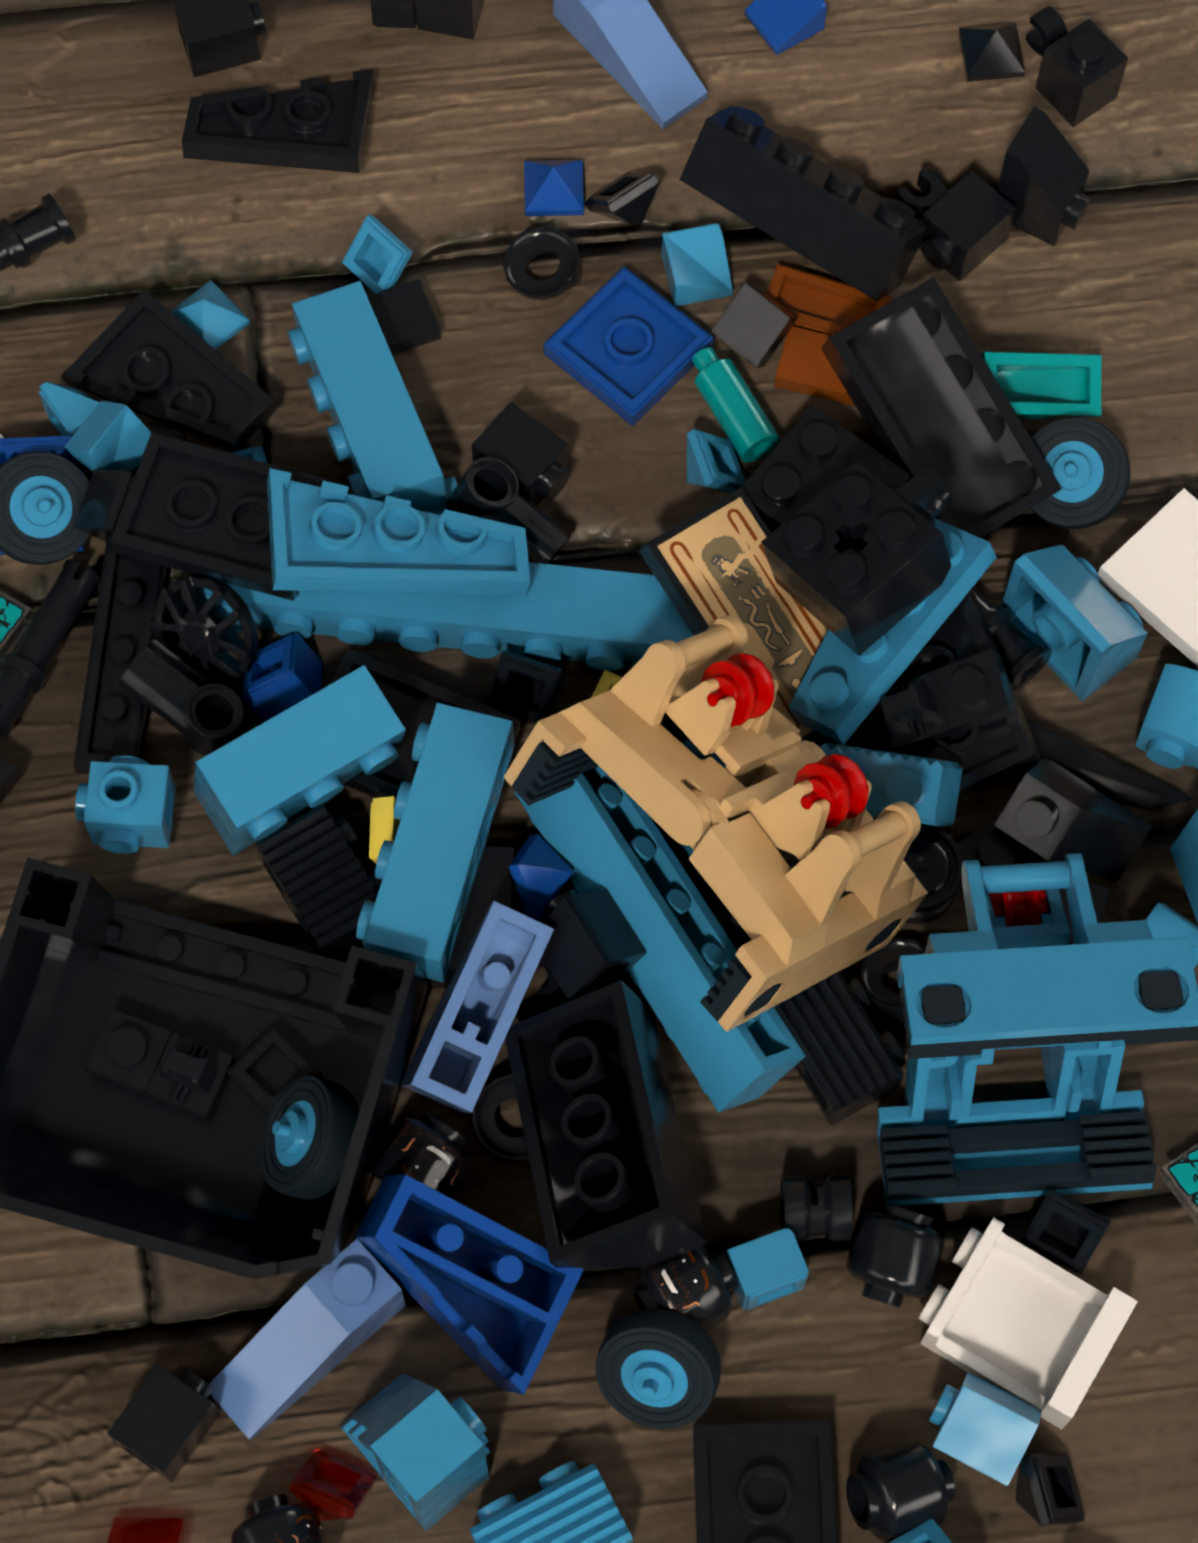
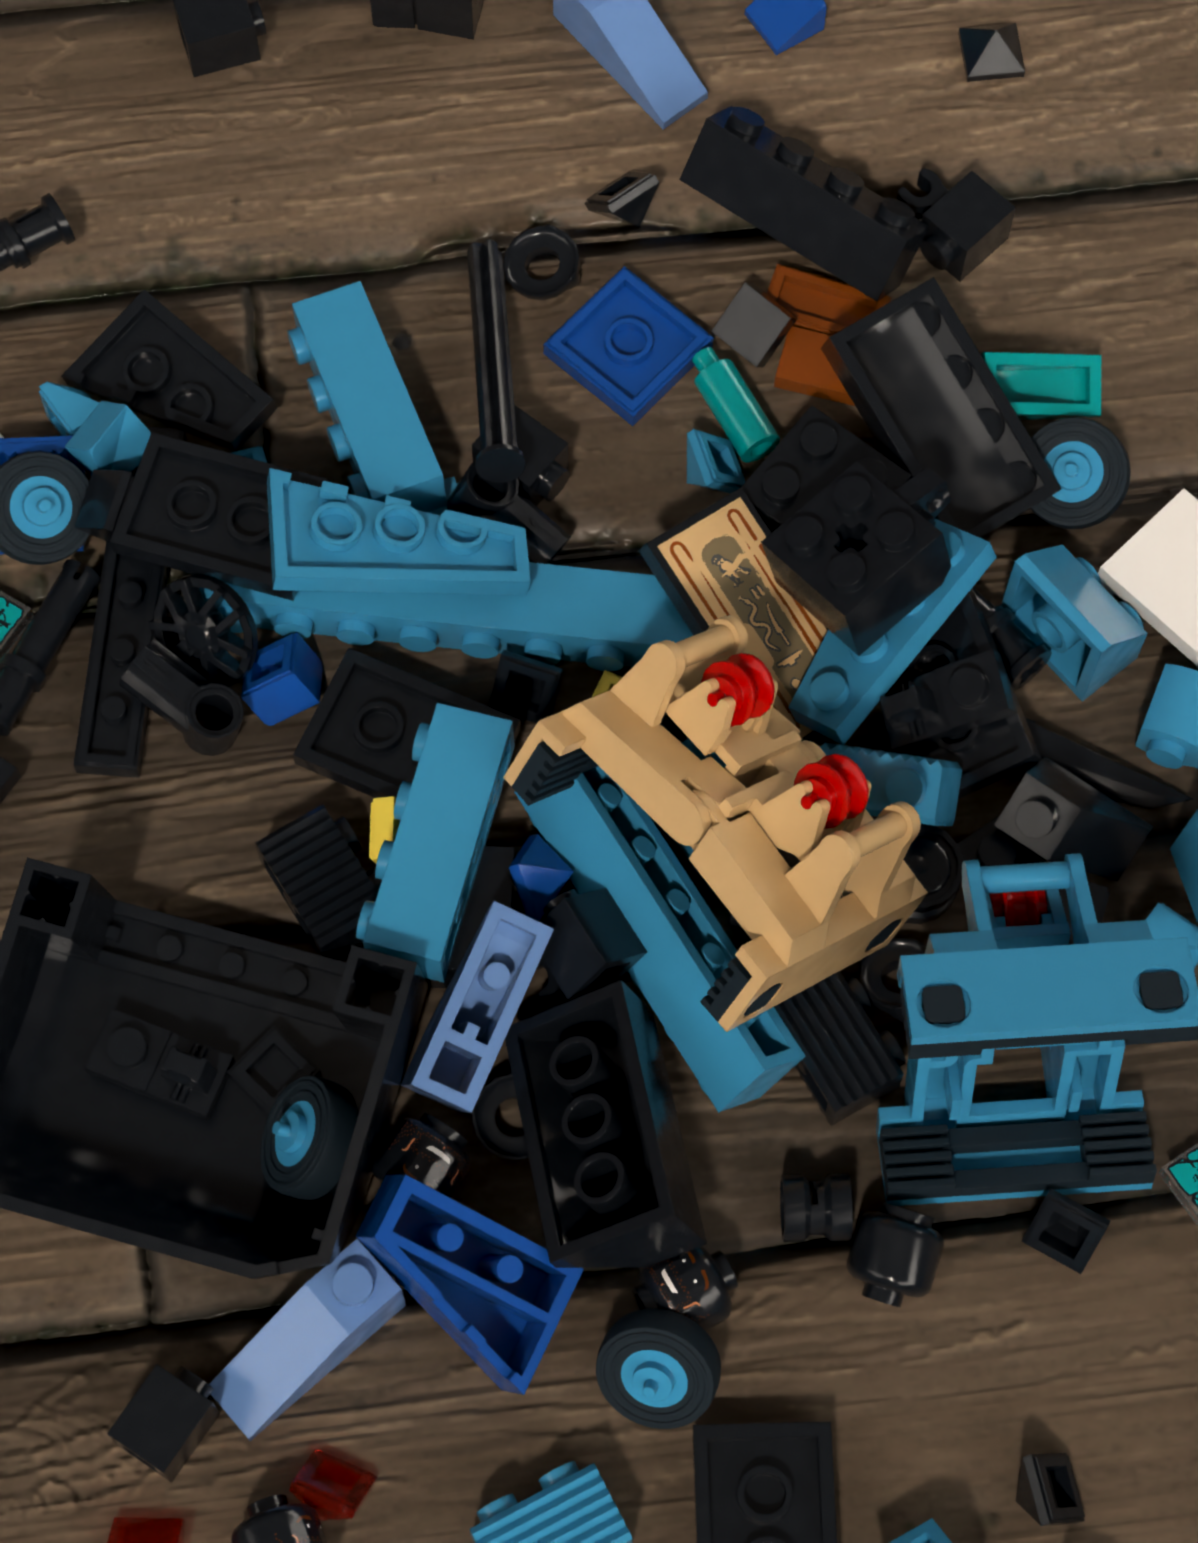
dark azure brick [75,756,176,854] -> none
dark azure slope [170,280,250,350] -> none
black wing [182,69,374,173] -> none
dark azure wedge [193,665,406,857] -> none
dark azure wedge [340,1373,490,1532] -> none
dark azure slope [342,215,413,294] -> none
black tile [367,279,441,355] -> none
blue slope [524,160,584,216] -> none
dark azure slope [661,223,733,307] -> none
dark azure slope [726,1228,809,1311] -> none
black head [846,1442,955,1541] -> none
white panel [918,1217,1138,1430] -> none
dark azure brick [929,1372,1042,1486] -> none
black slope [997,107,1091,246] -> none
black brick [1025,6,1128,127] -> none
none -> black axle [467,239,526,483]

